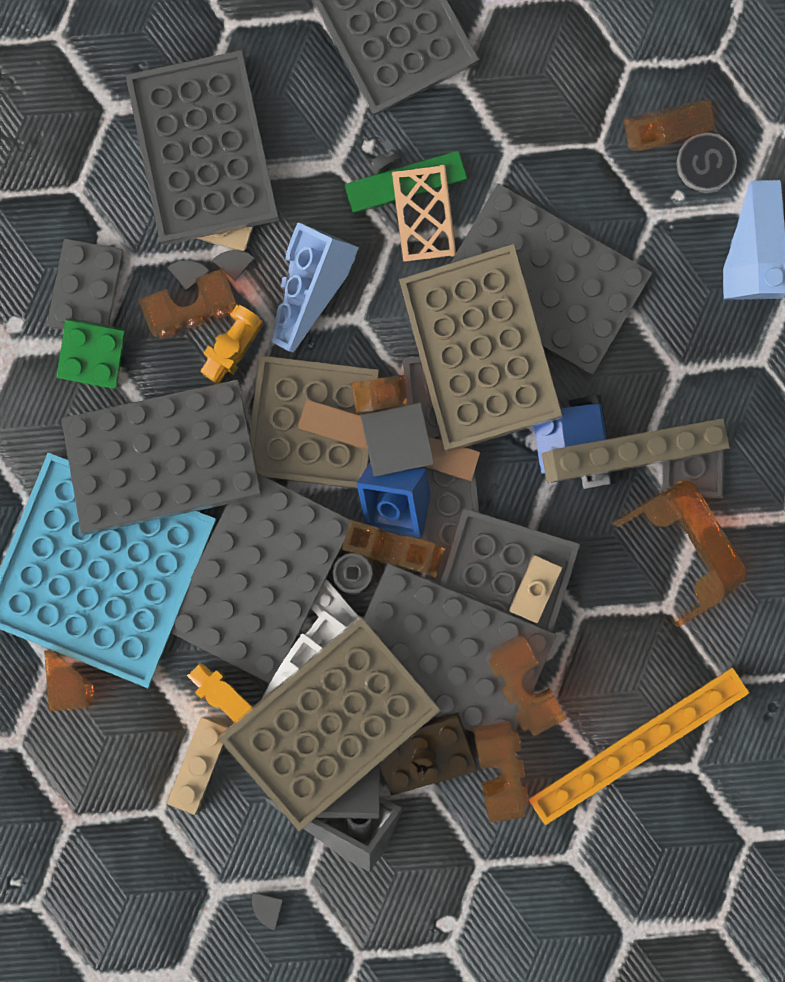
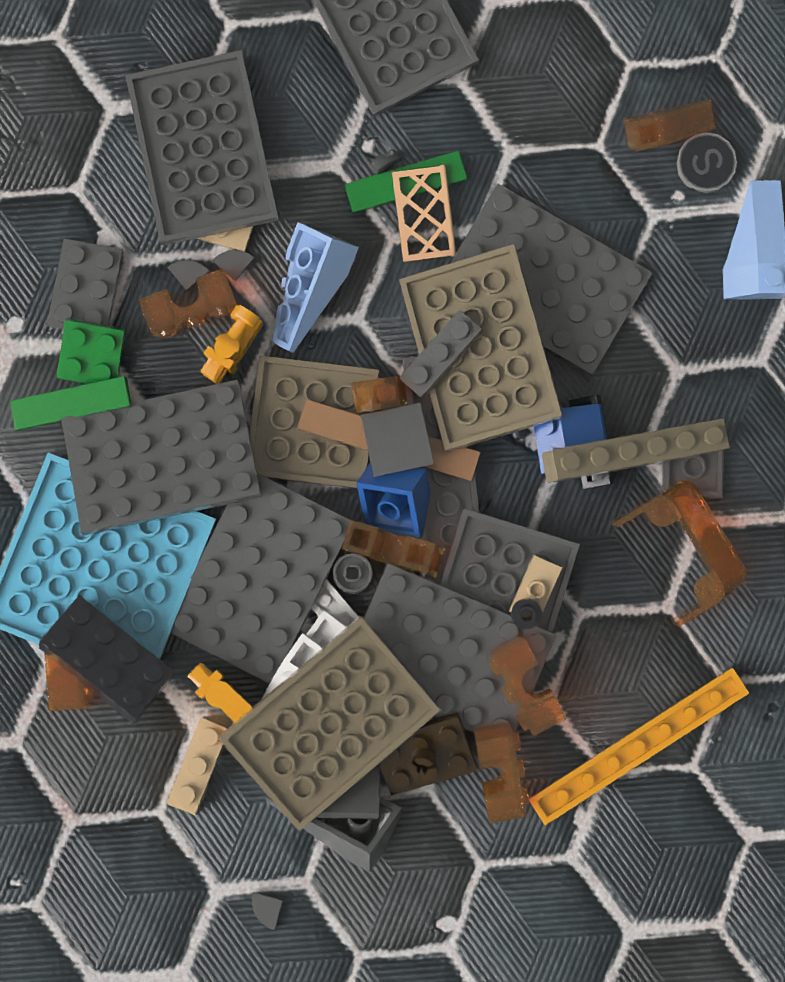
none -> green tile [10,376,132,431]
none -> black brick [39,595,175,725]
none -> dark grey plate [399,310,484,399]
none -> black plate [511,598,542,629]

